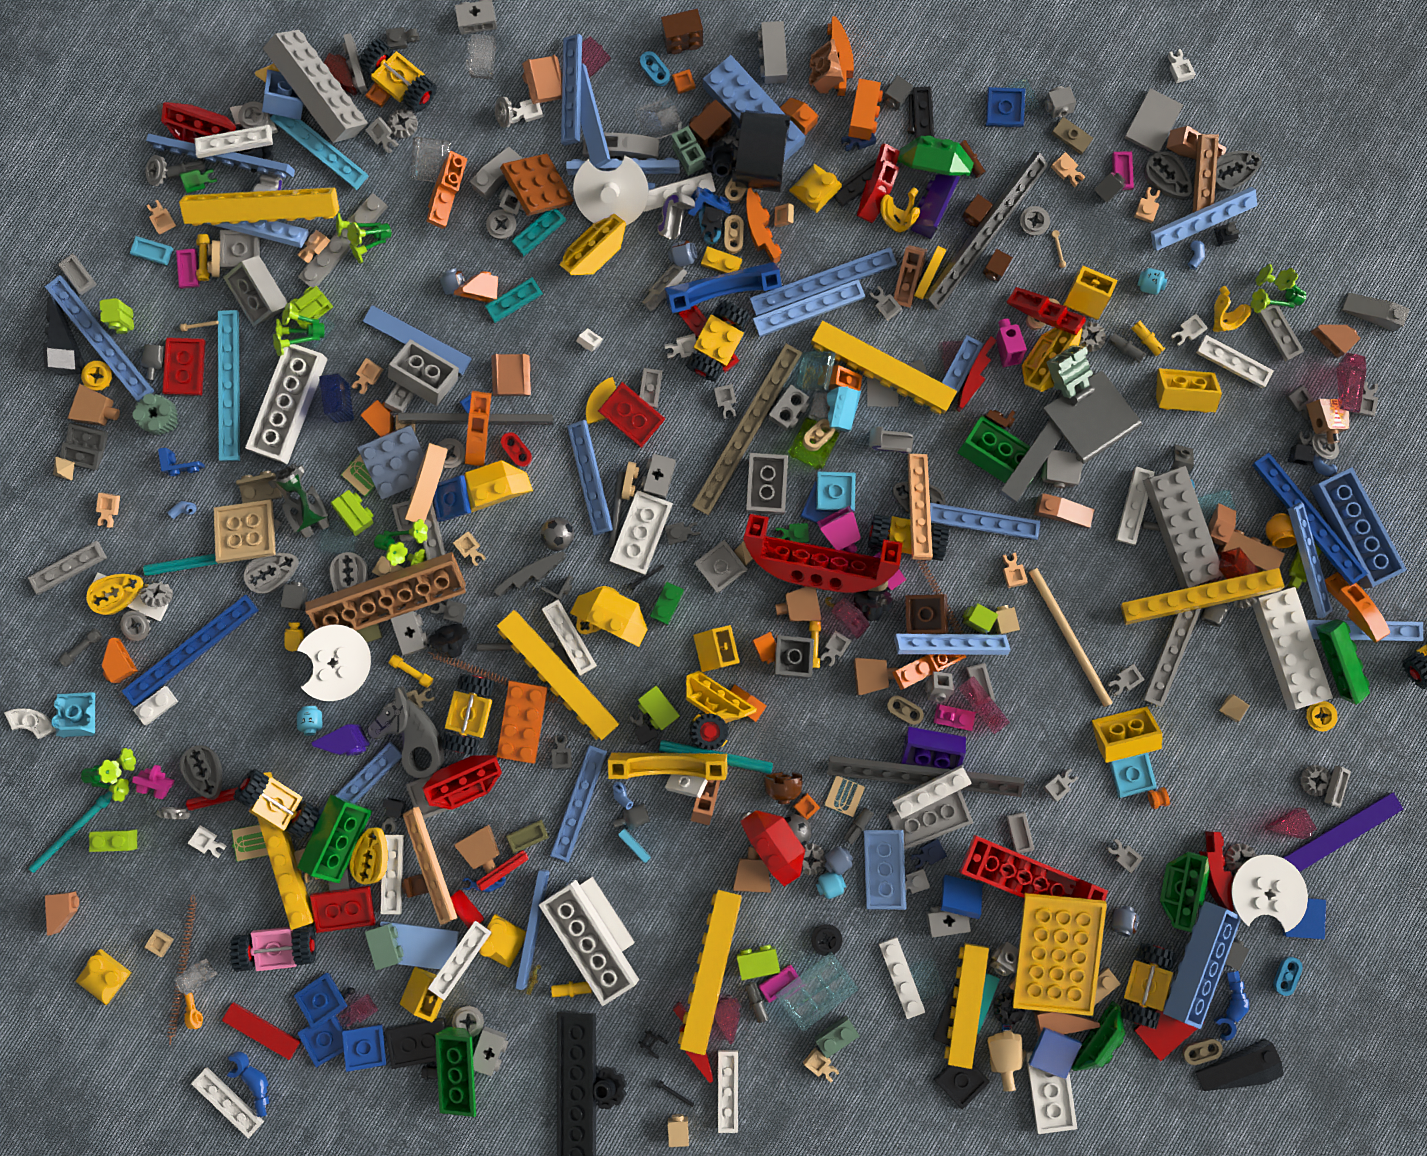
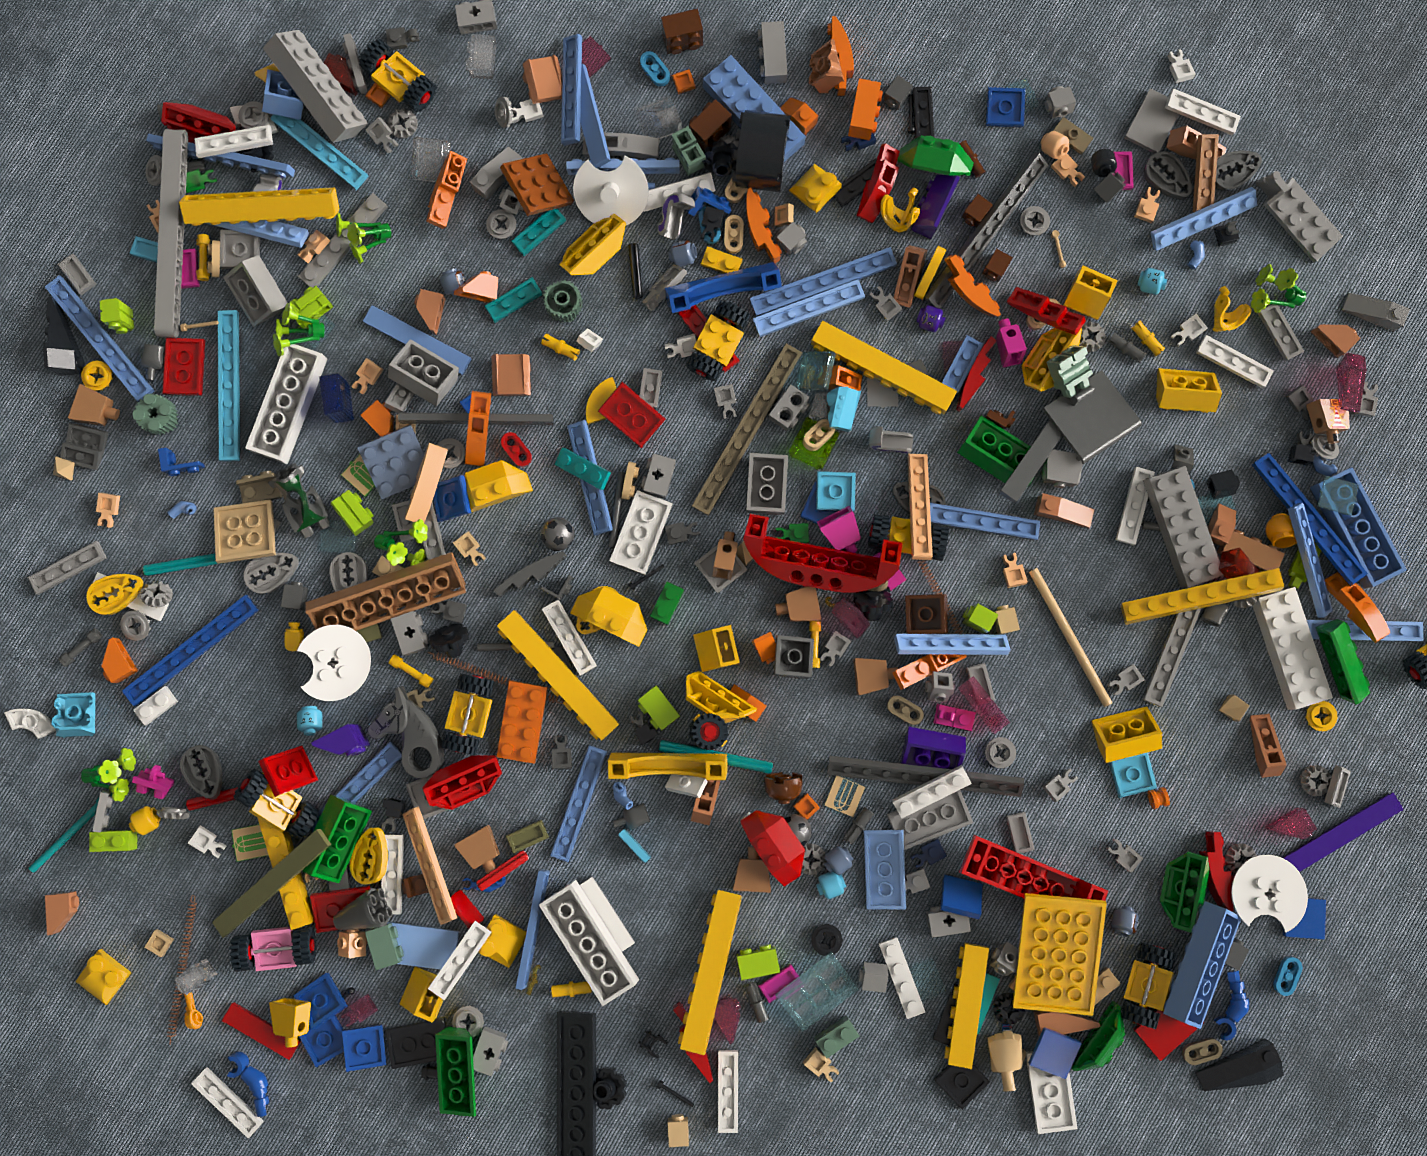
none -> light grey plate [92,790,113,833]
none -> yellow head [129,806,161,835]
none -> light grey beam [154,129,188,338]
none -> olive tile [212,829,331,938]
none -> red tile [258,745,318,797]
none -> yellow torso [269,998,311,1047]
none -> dark grey cone [333,888,393,930]
none -> light nougat brick [337,929,367,958]
none -> nougat slope [415,289,446,335]
none -> yellow pin [541,334,580,361]
none -> sand green brick [543,280,583,322]
none -> teal plate [554,447,611,490]
none -> black axle [628,243,643,299]
none -> medium nougat torso [712,531,738,580]
none -> light grey brick [776,222,808,255]
none -> light grey brick [858,962,888,993]
none -> dark purple head [916,305,946,333]
none -> orange slope [944,254,1001,317]
none -> light grey gear [985,737,1016,768]
none -> light nougat head [1041,131,1069,159]
none -> black head [1091,149,1117,177]
none -> white plate [1165,89,1241,135]
none -> black brick [1207,469,1240,500]
none -> nougat slope [1250,714,1287,778]
none -> light grey hinge [1256,171,1343,263]
none -> clear light blue piece [1318,476,1359,515]

